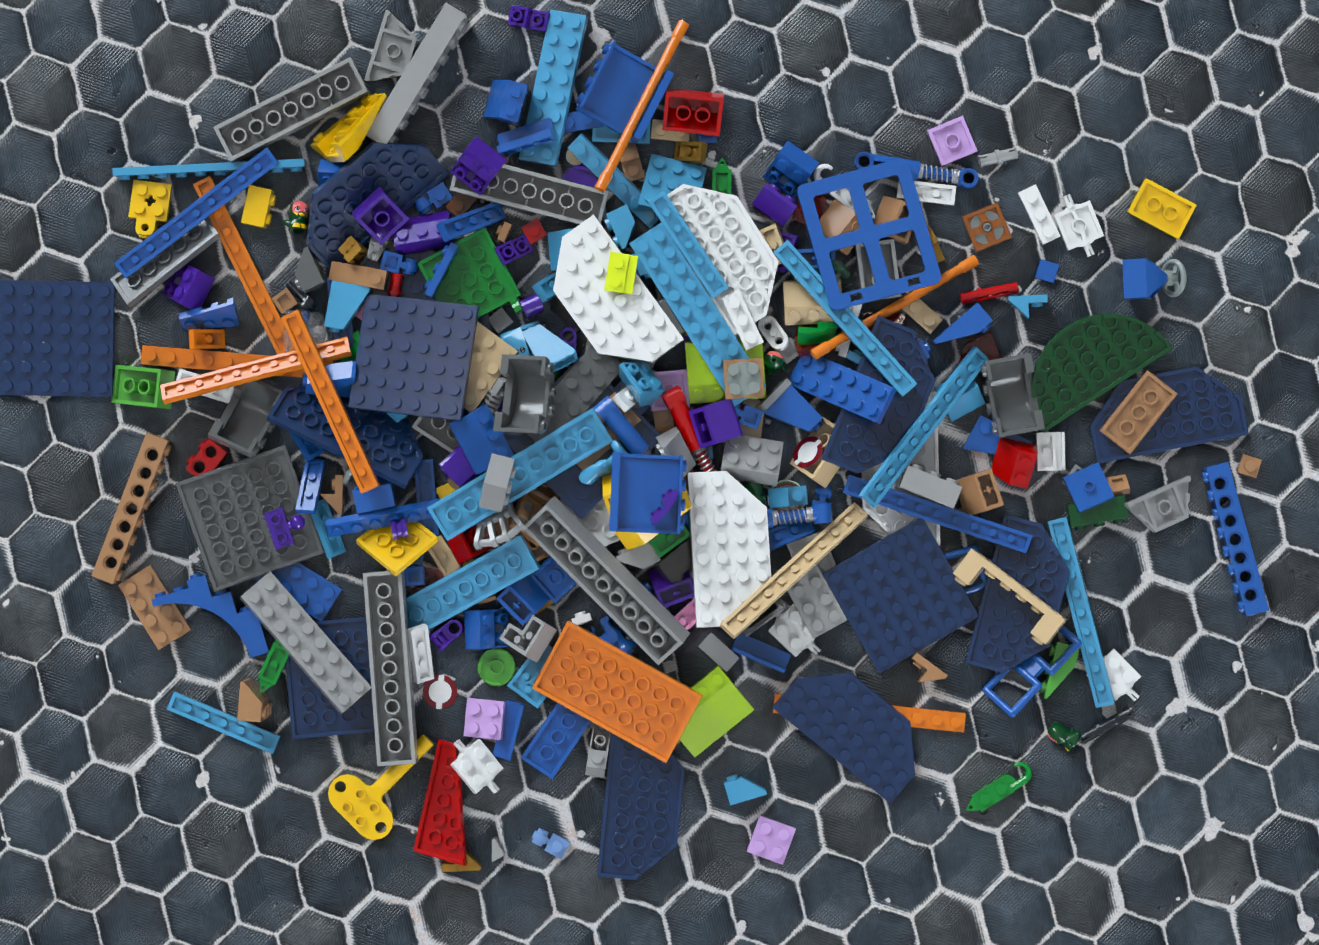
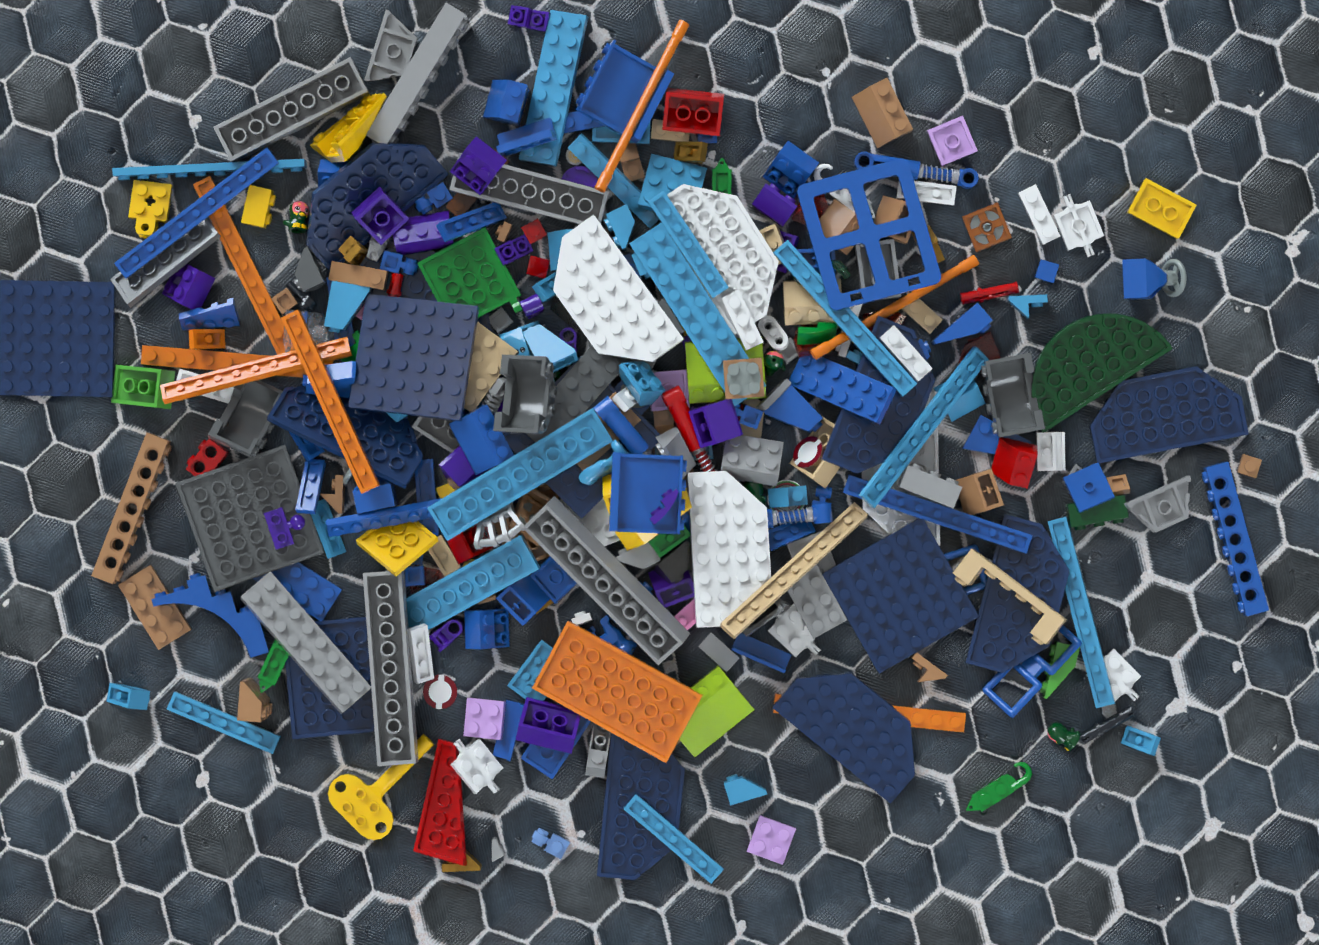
dark purple wheel [390,519,409,540] -> none
blue plate [423,242,459,299] -> none
bright green tile [478,648,516,686] -> none
light grey brick [479,453,517,512] -> none
light grey brick [499,615,557,662] -> none
neon yellow plate [604,252,638,295] -> none
light grey pin [978,147,1018,167] -> none
medium nougat tile [1099,370,1177,455] -> none
none -> dark azure slope [106,683,150,710]
none -> dark purple slope [516,697,581,754]
none -> red slope [526,255,550,279]
none -> dark azure plate [623,794,724,884]
none -> medium nougat slope [851,78,913,149]
none -> white plate [879,325,933,382]
none -> dark azure slope [1121,725,1161,756]

